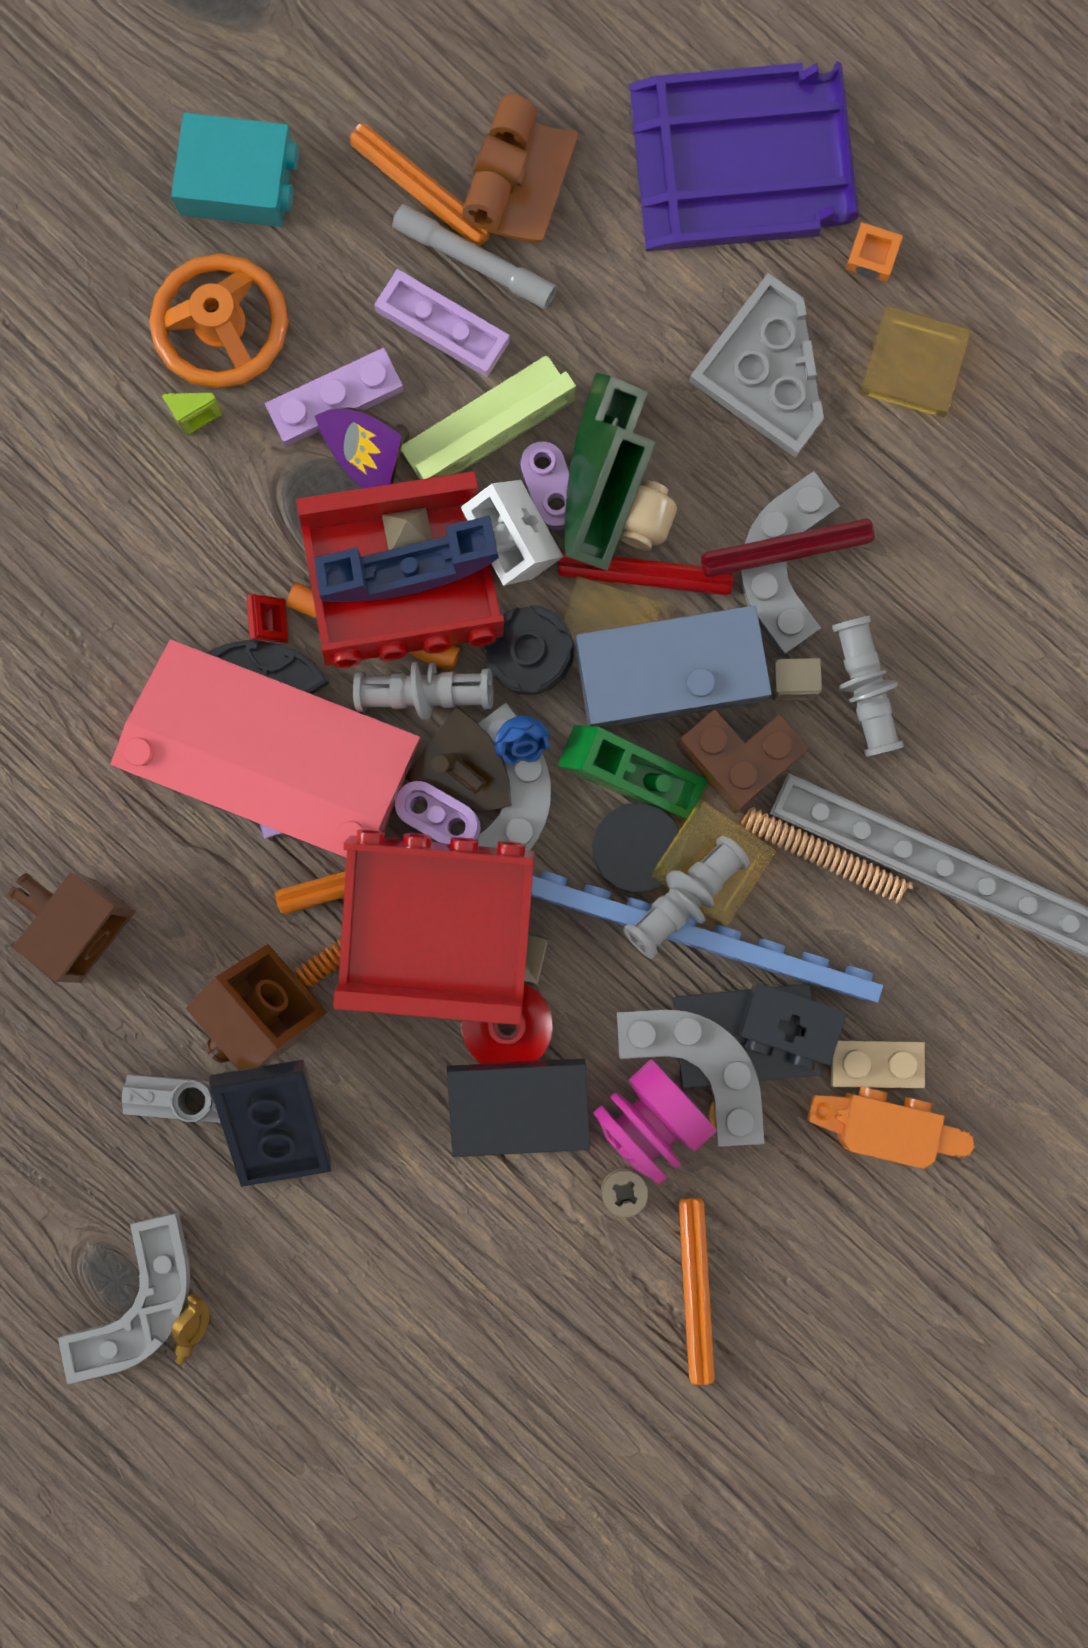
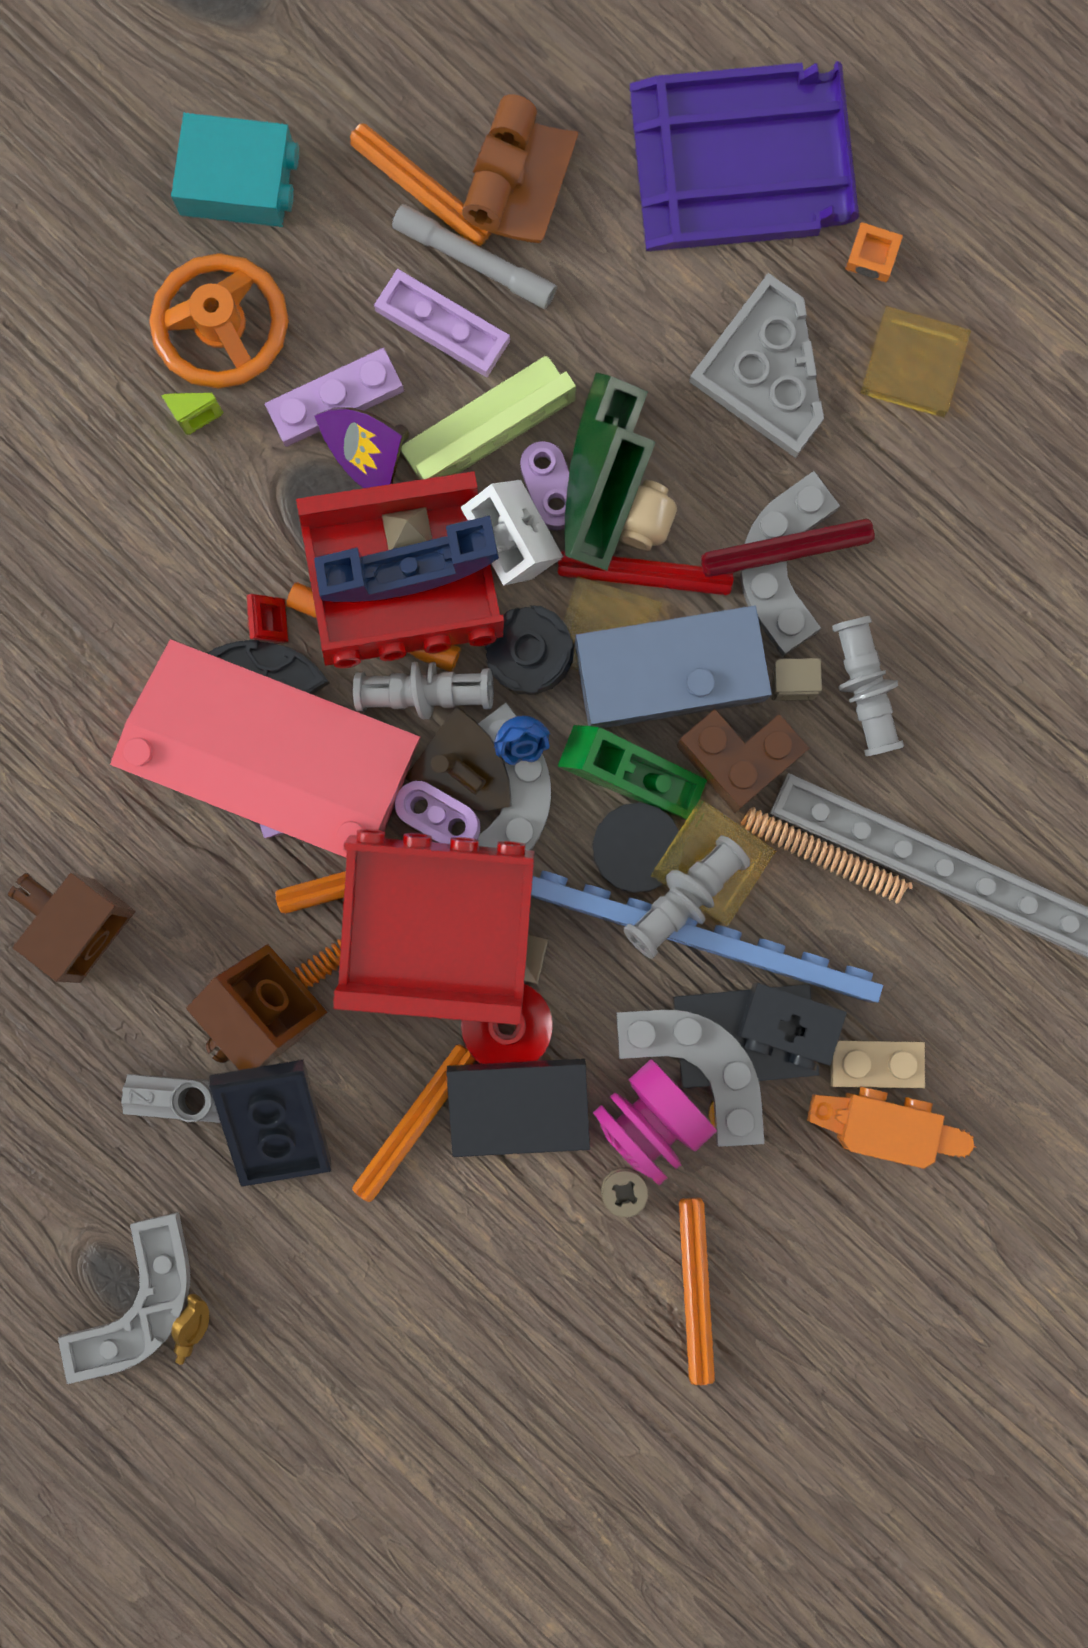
none -> orange axle [352,1044,476,1202]

